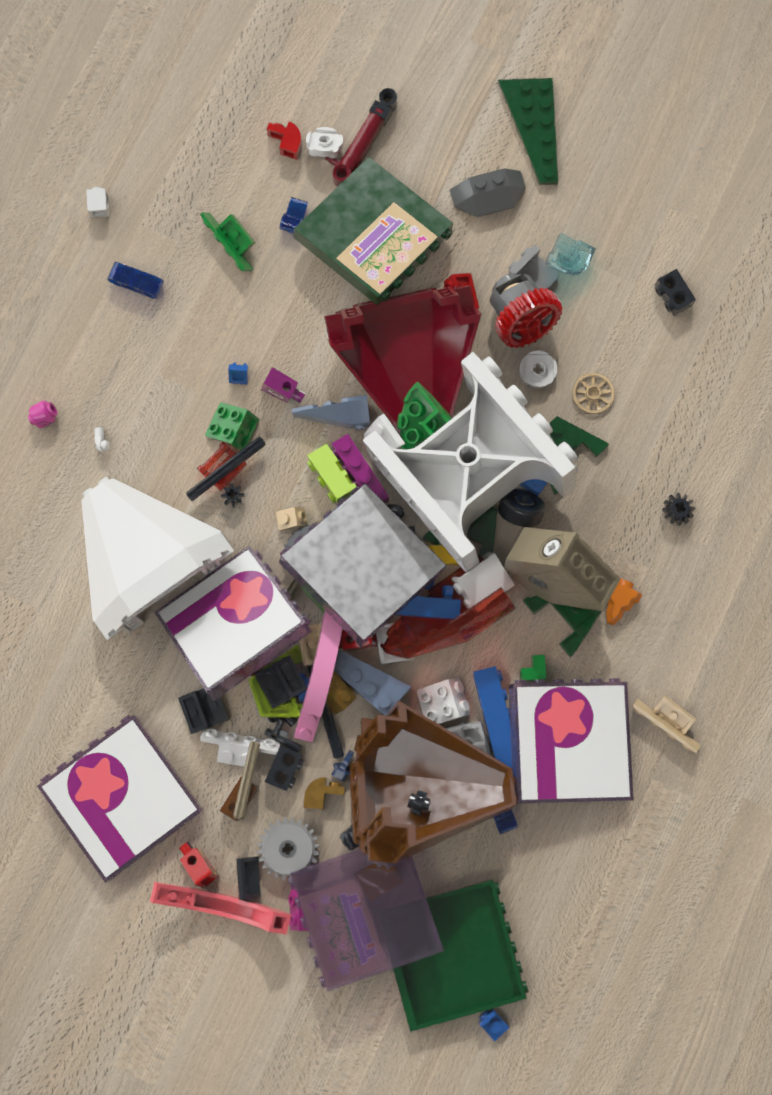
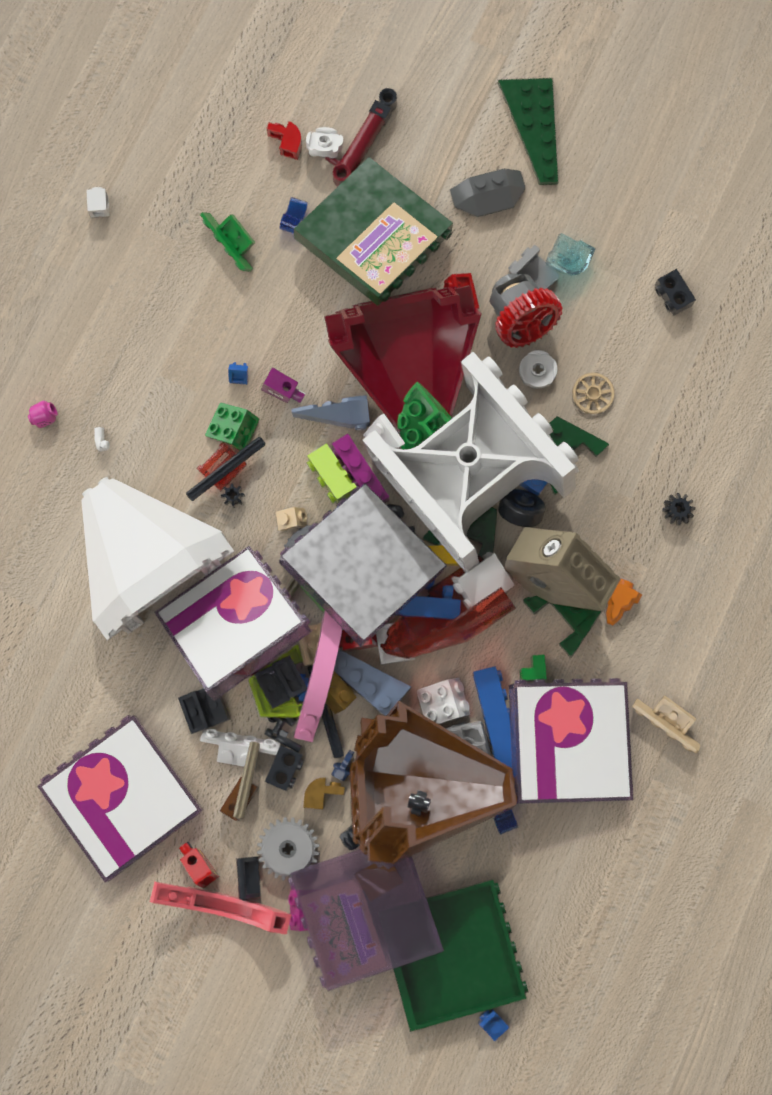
clear blue beam [107,262,164,299] -> none

